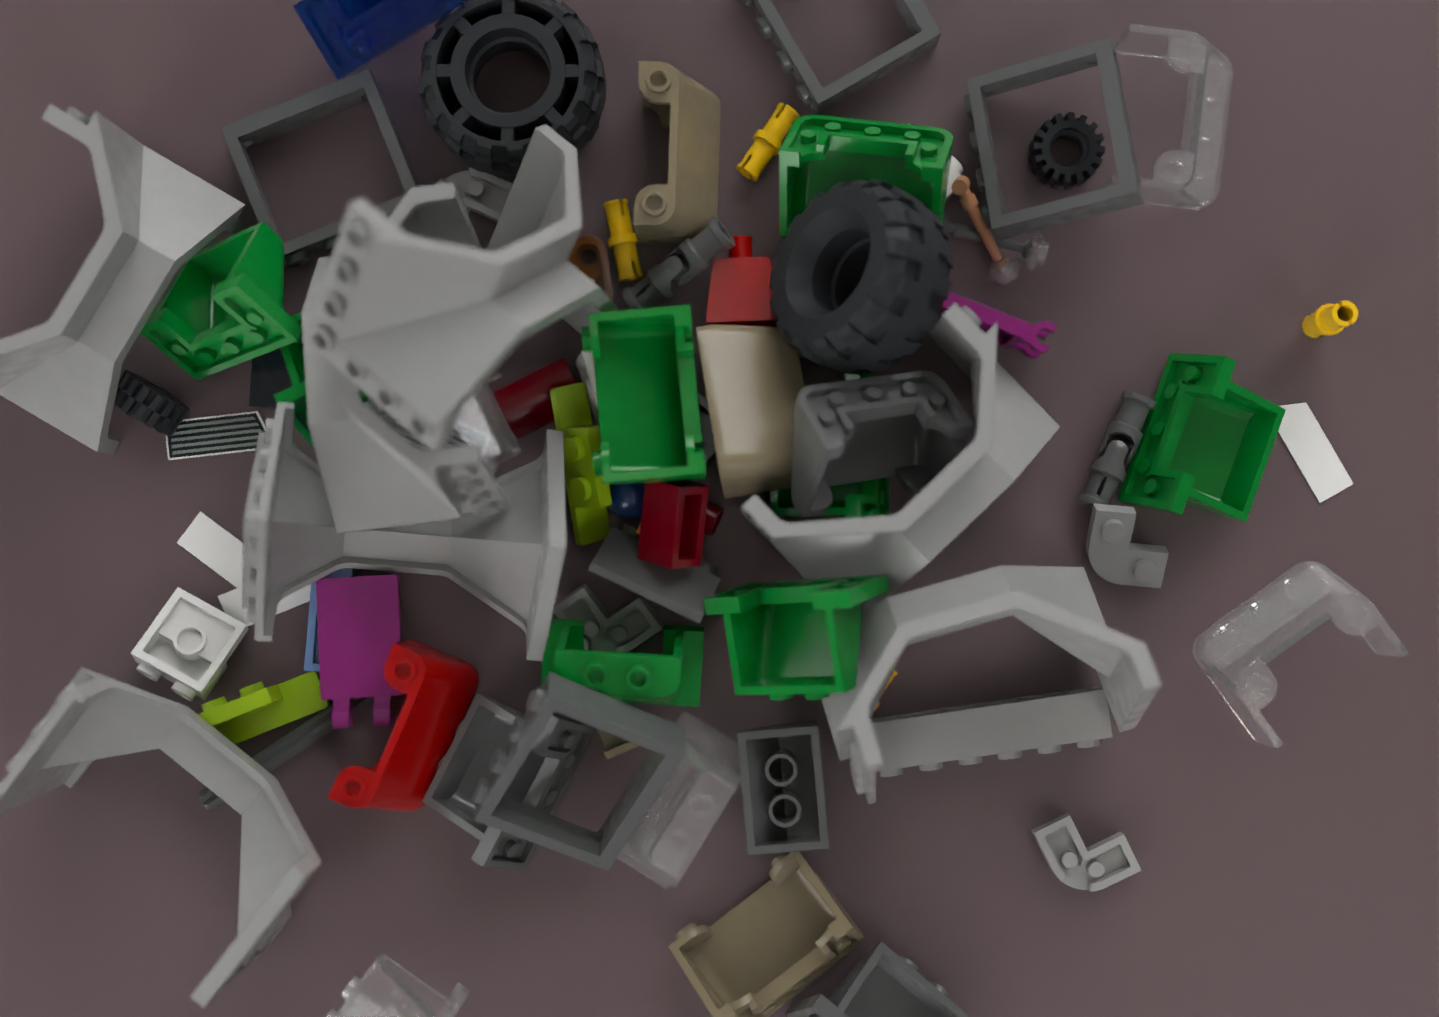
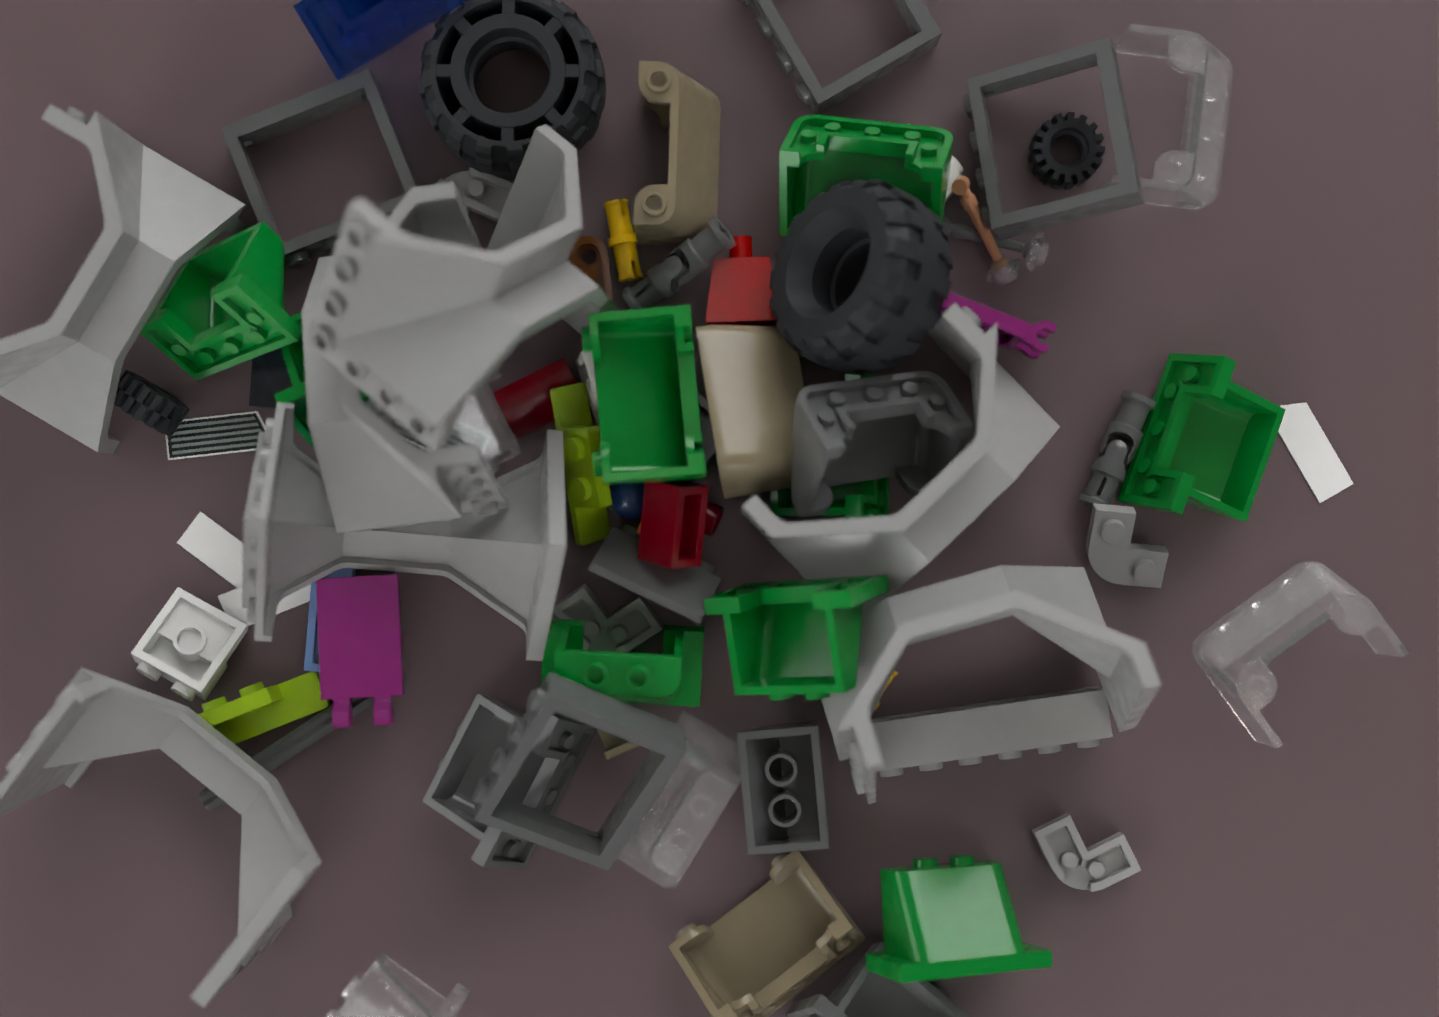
red windscreen [327,639,479,811] -> none
yellow pin [736,102,800,182] -> none
yellow pin [1302,300,1358,338] -> none
none -> green windscreen [865,855,1053,983]

